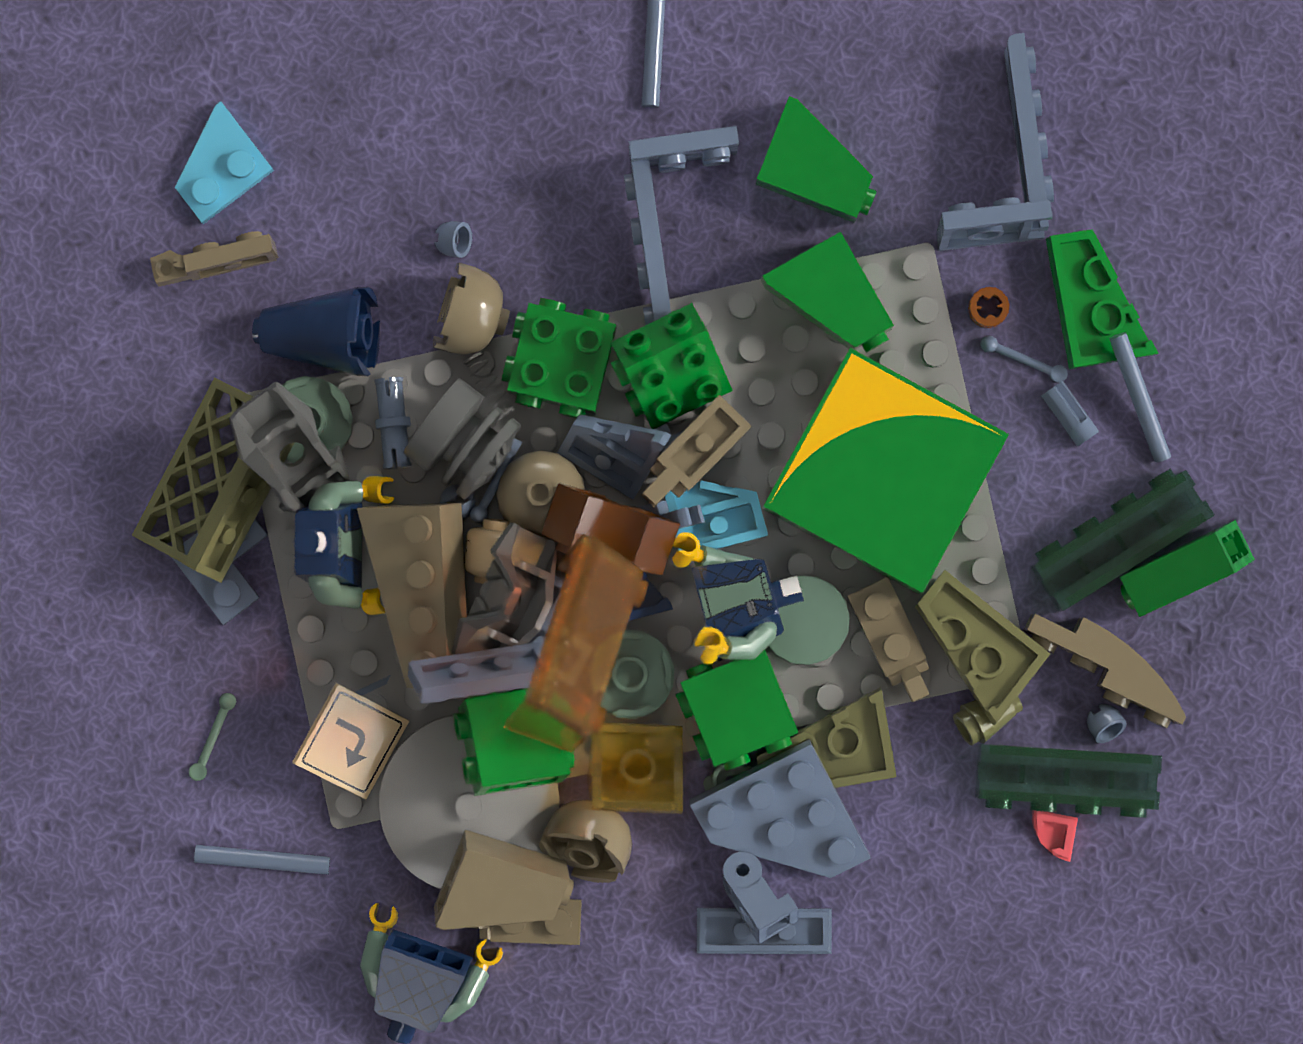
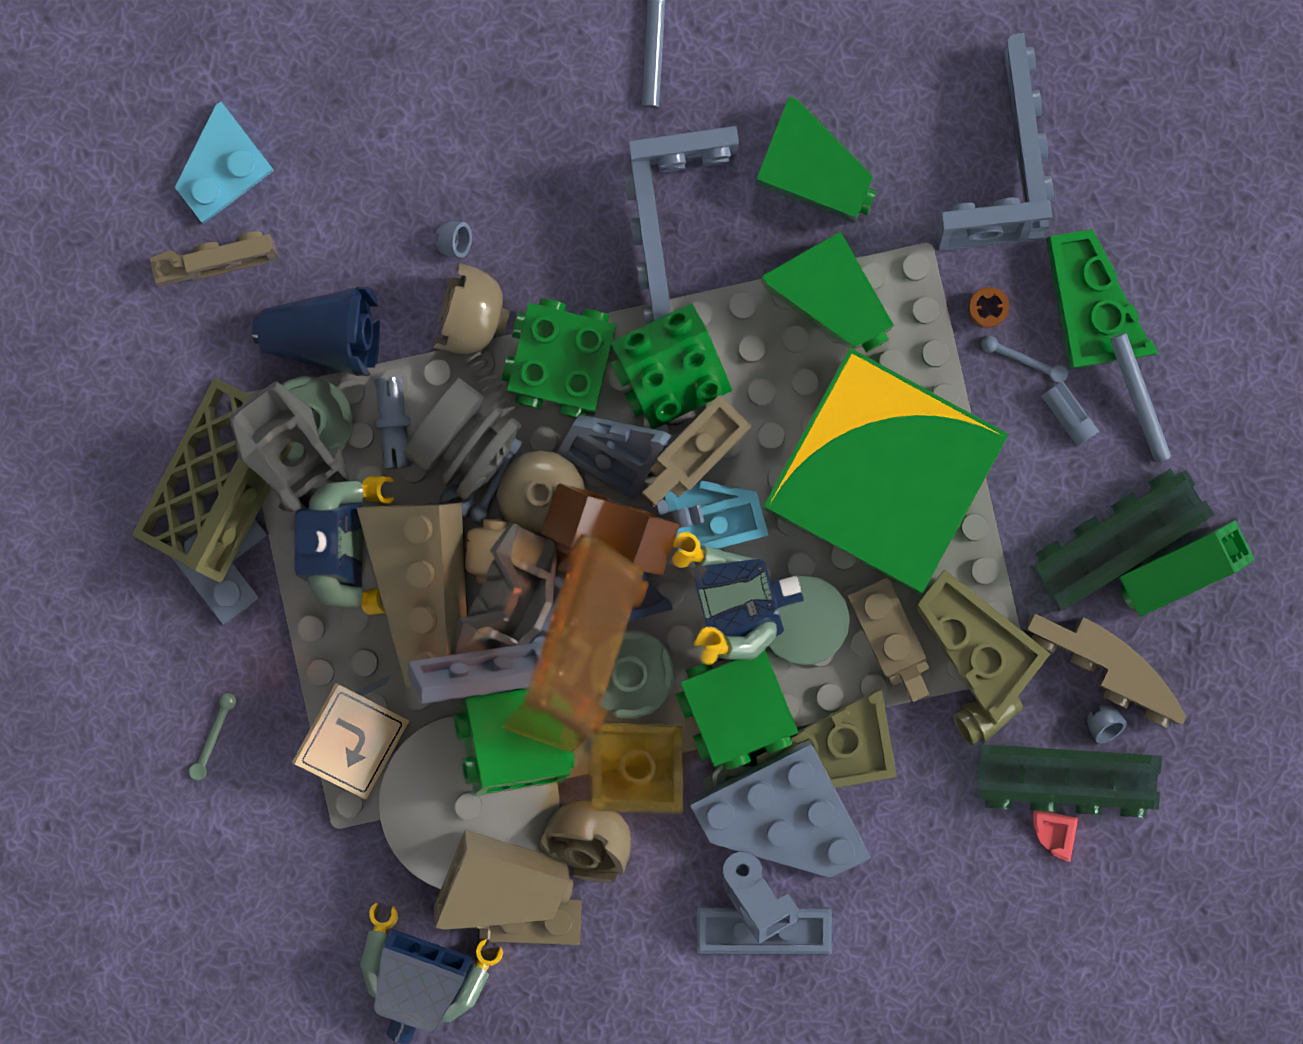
sand blue bar [194,845,330,875] -> none

